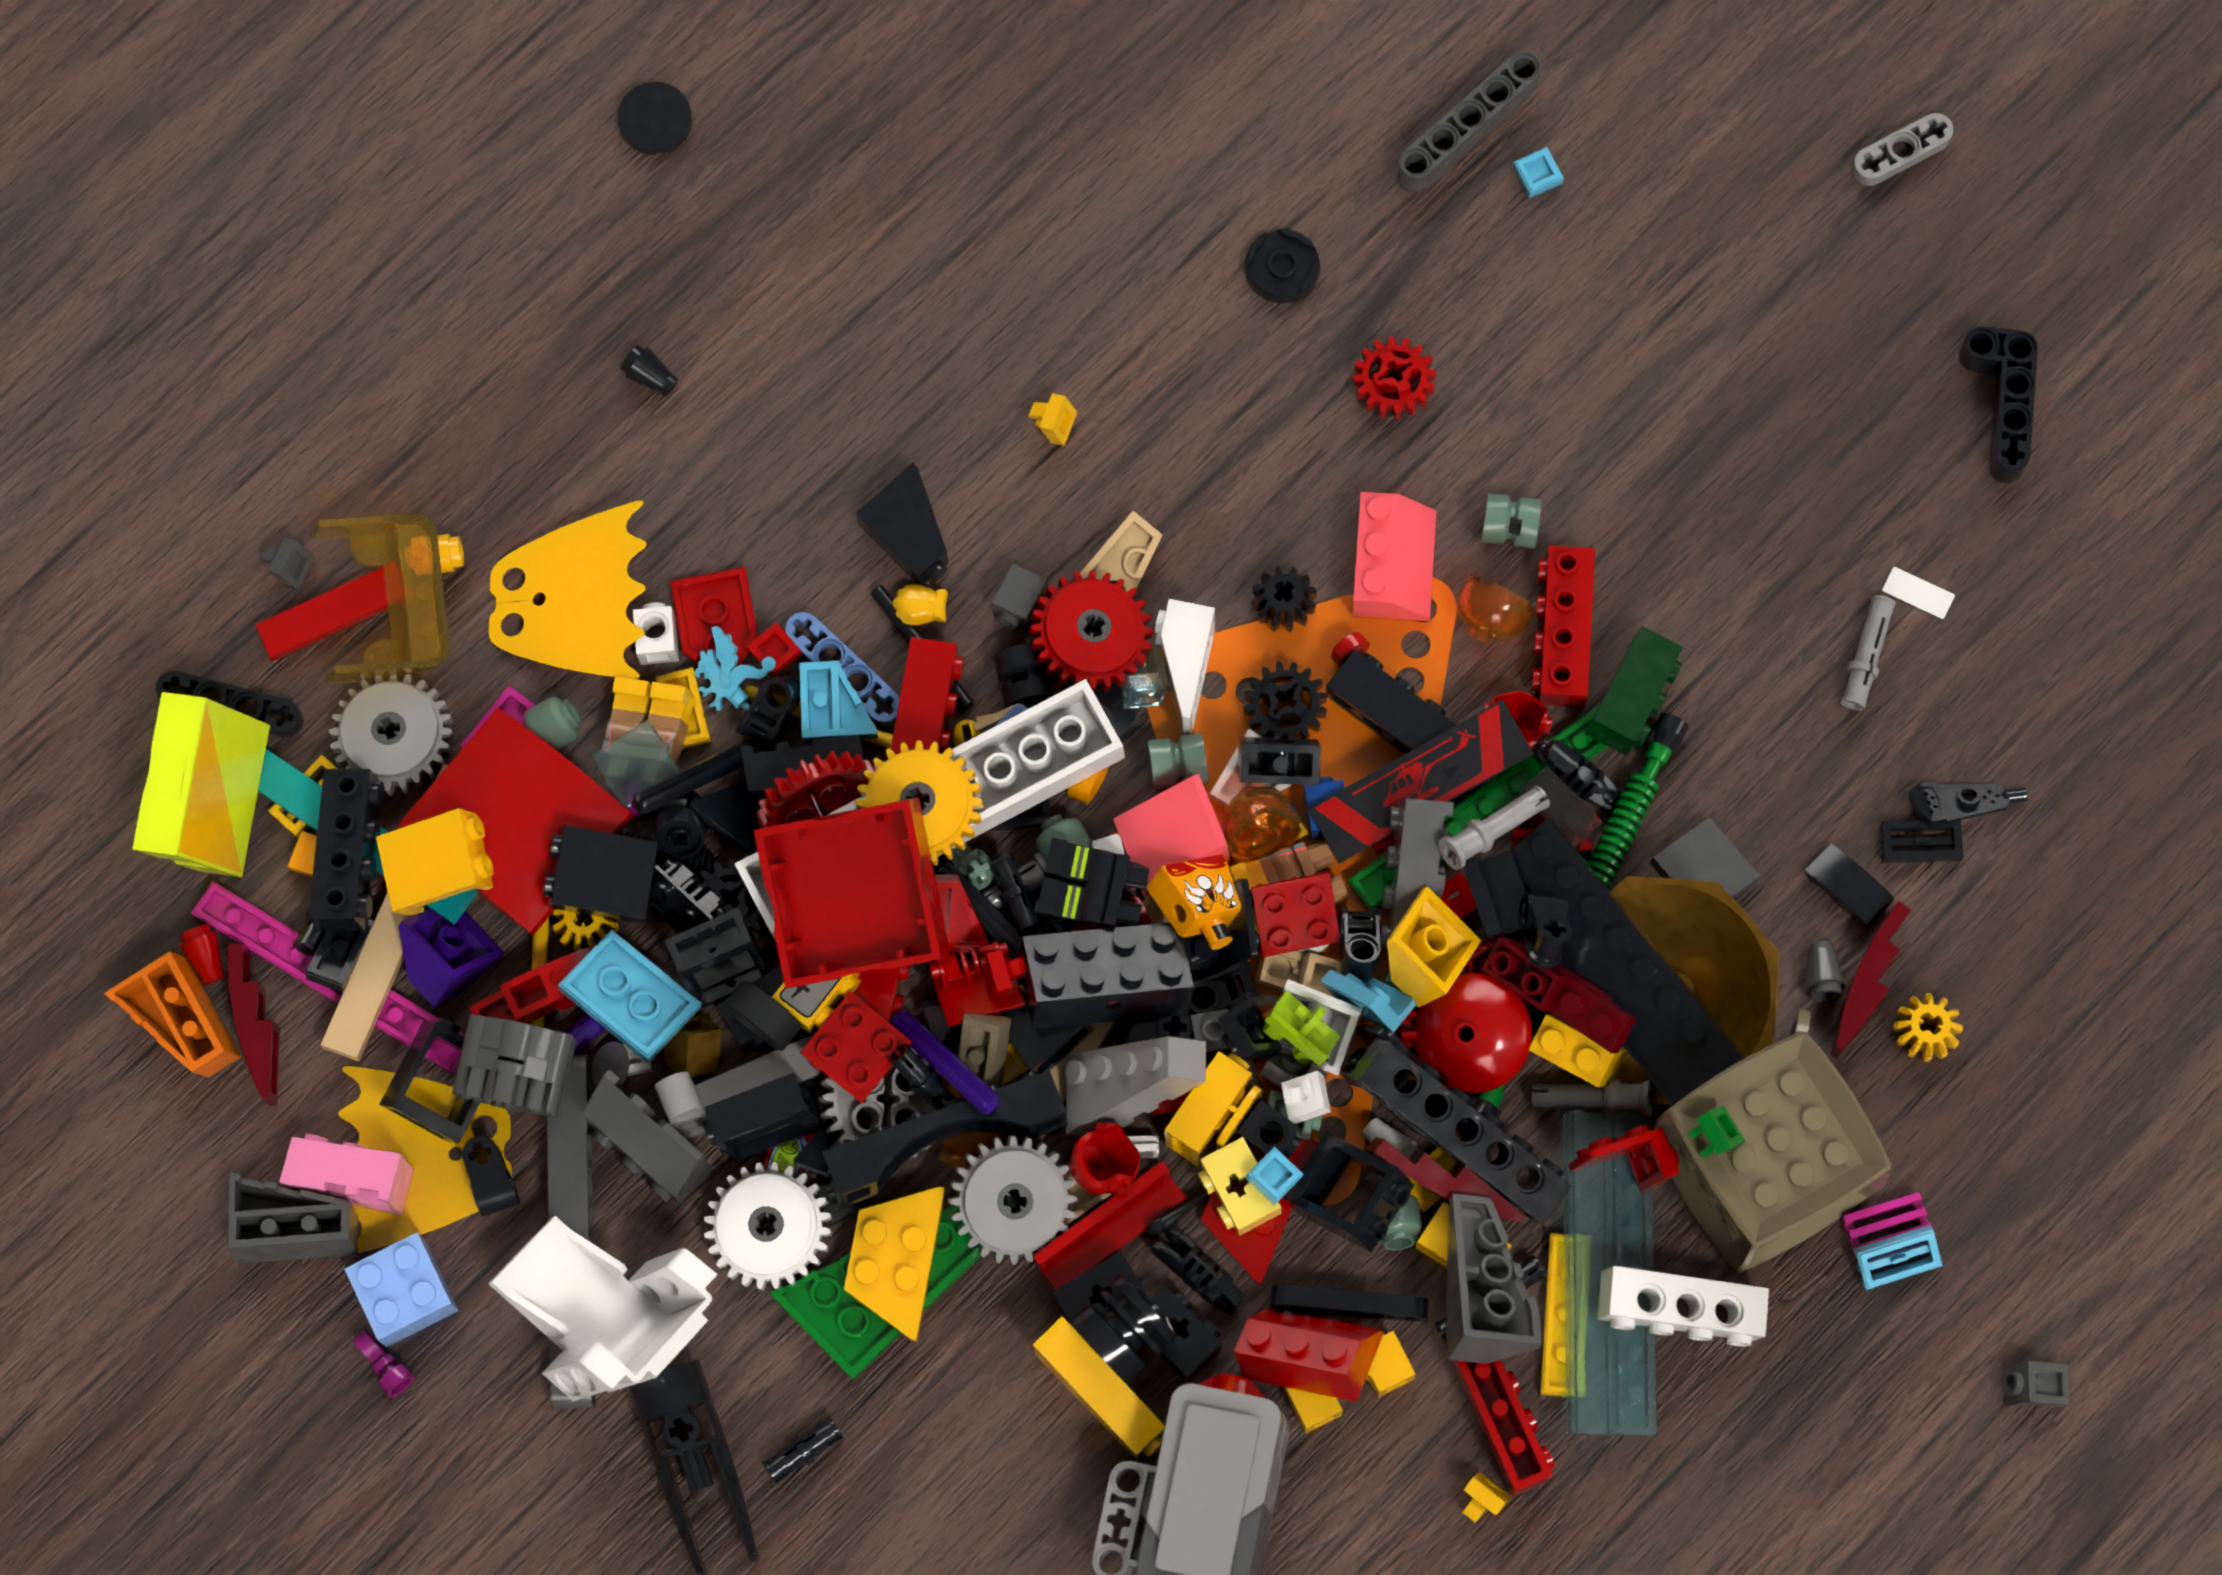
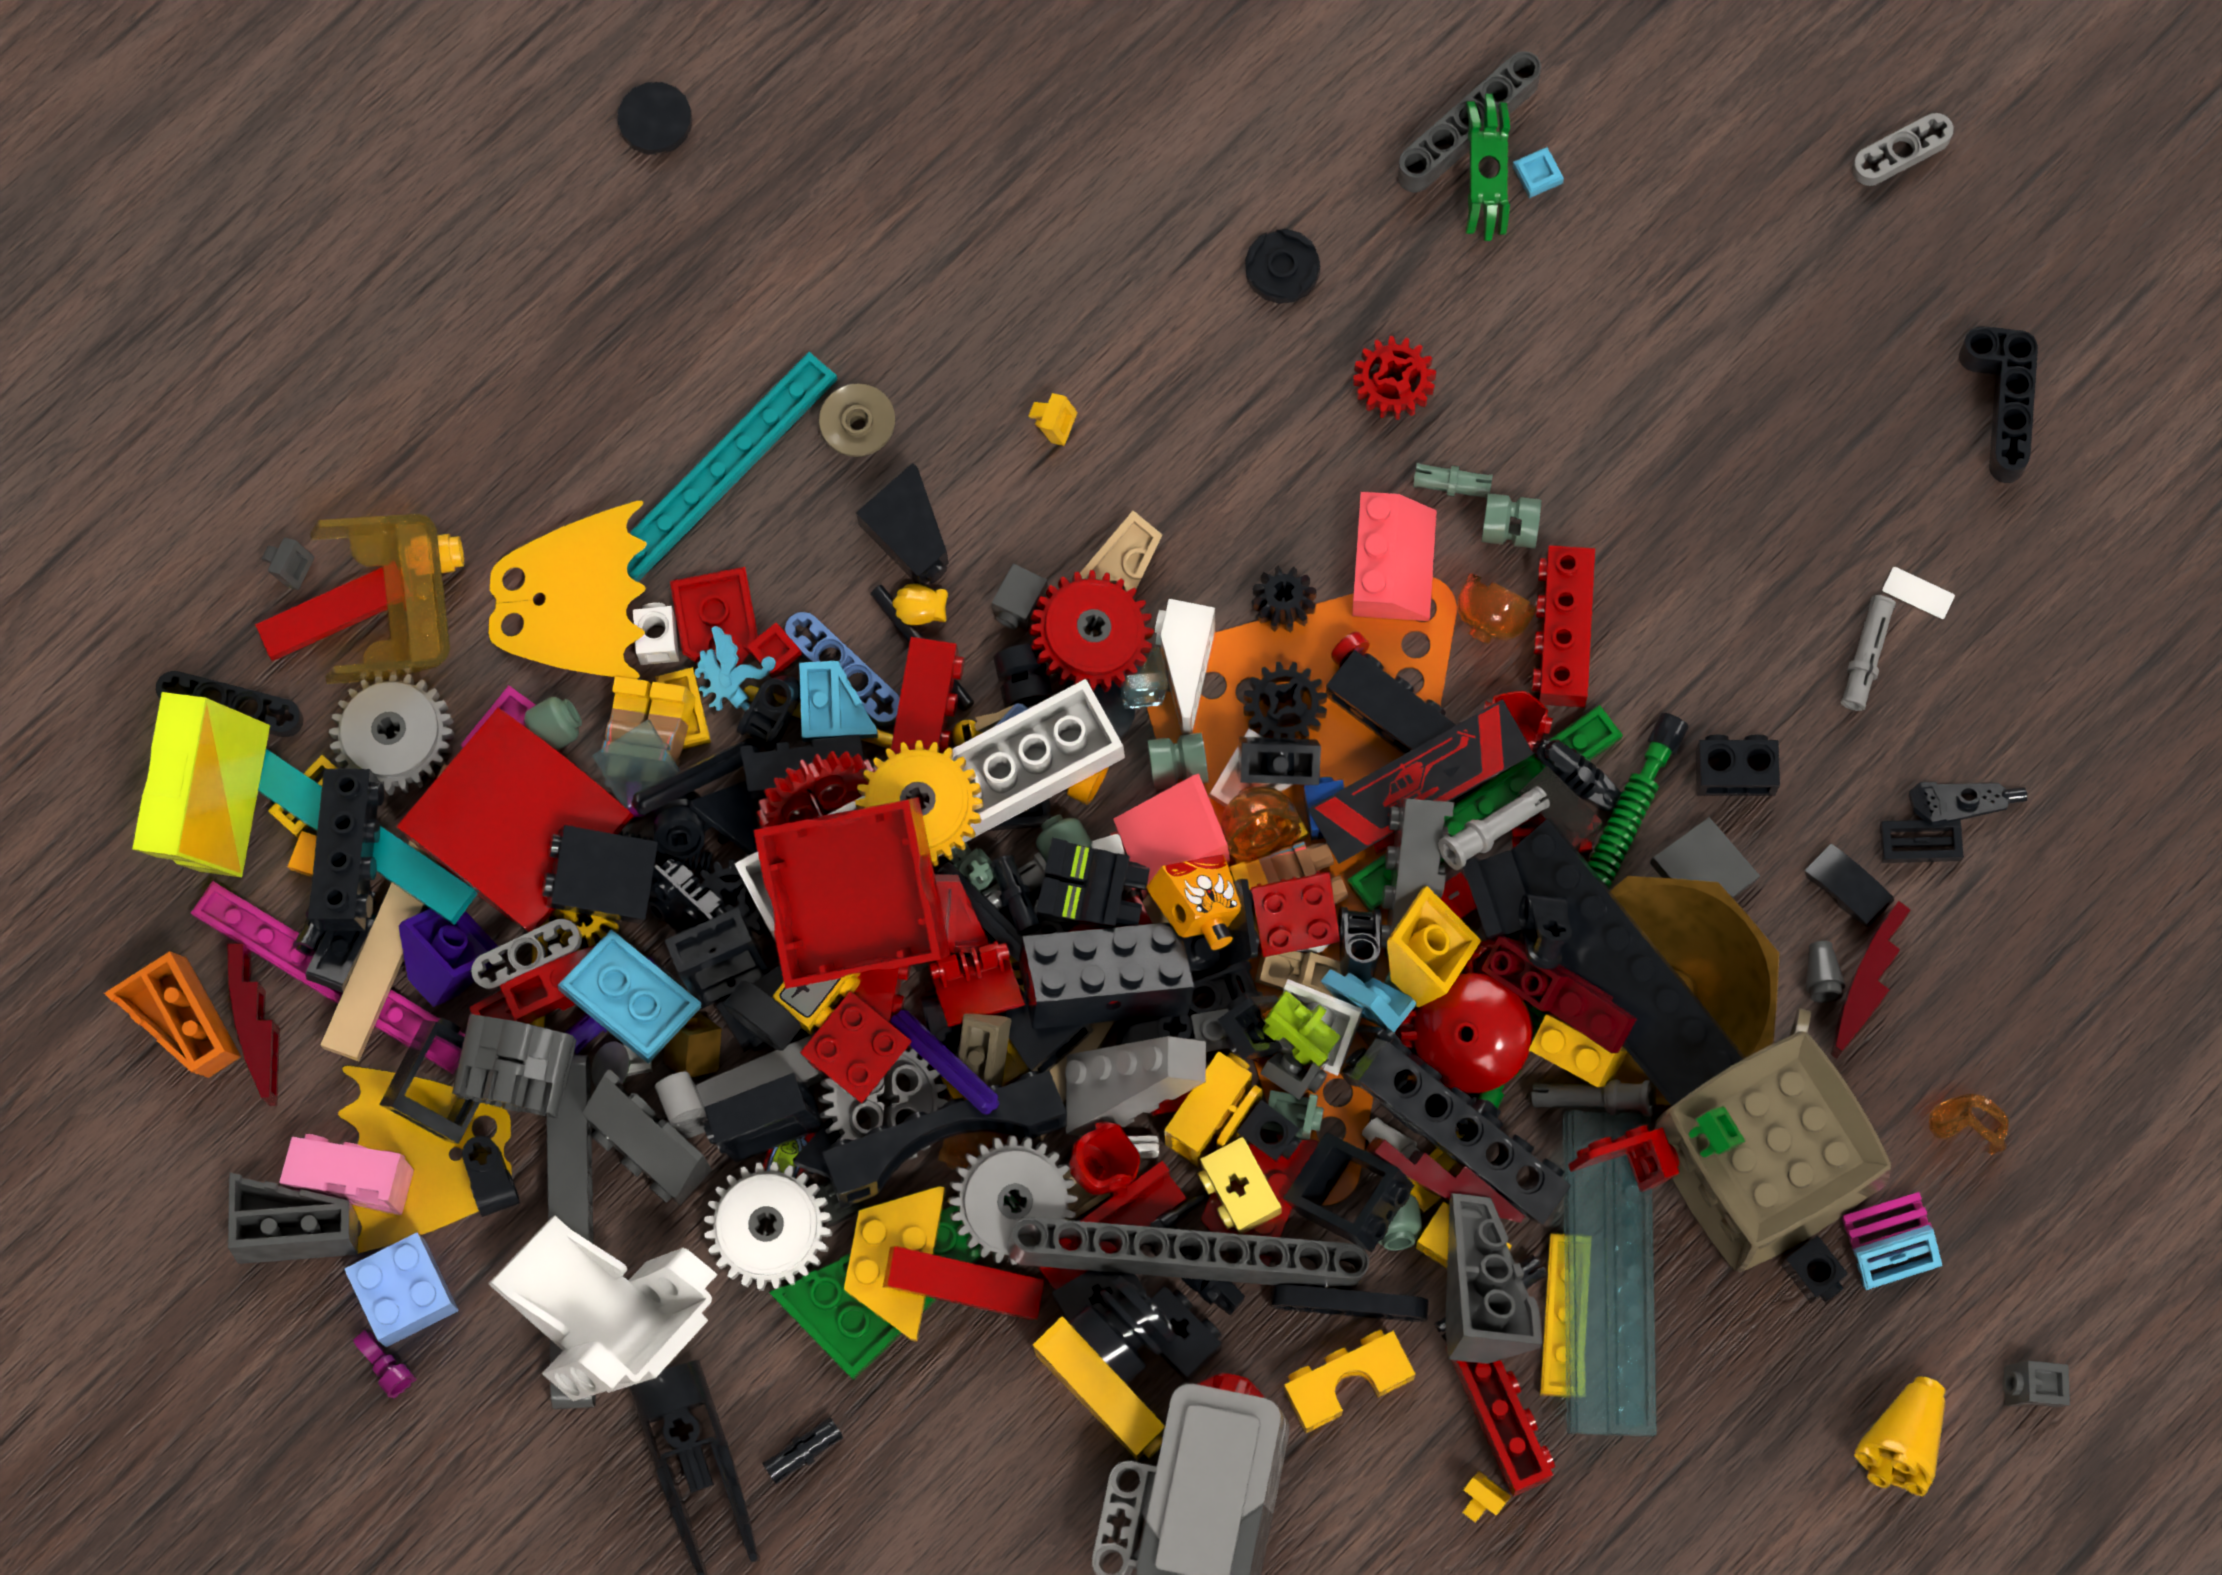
red cone [179,924,226,986] -> none
yellow panel [376,808,494,916] -> none
black cone [620,344,679,397] -> none
black pin [888,1044,957,1111] -> none
red tile [980,949,1027,998] -> none
red slope [1234,1308,1383,1402] -> none
medium azure tile [1245,1147,1304,1206] -> none
white tile [1281,1071,1331,1124] -> none
dark green brick [1585,626,1683,756] -> none
white brick [1597,1266,1769,1347] -> none
yellow gear [1893,993,1963,1062] -> none
none -> light grey beam [472,919,582,990]
none -> teal tile [627,352,838,582]
none -> dark tan dish [819,384,895,457]
none -> red tile [883,1246,1044,1320]
none -> dark grey beam [1007,1217,1369,1290]
none -> sand green pin [1413,463,1493,499]
none -> green piece [1466,94,1510,241]
none -> black brick [1696,734,1780,796]
none -> black brick [1781,1235,1848,1304]
none -> yellow cone [1854,1376,1945,1496]
none -> clear orange piece [1929,1094,2009,1155]

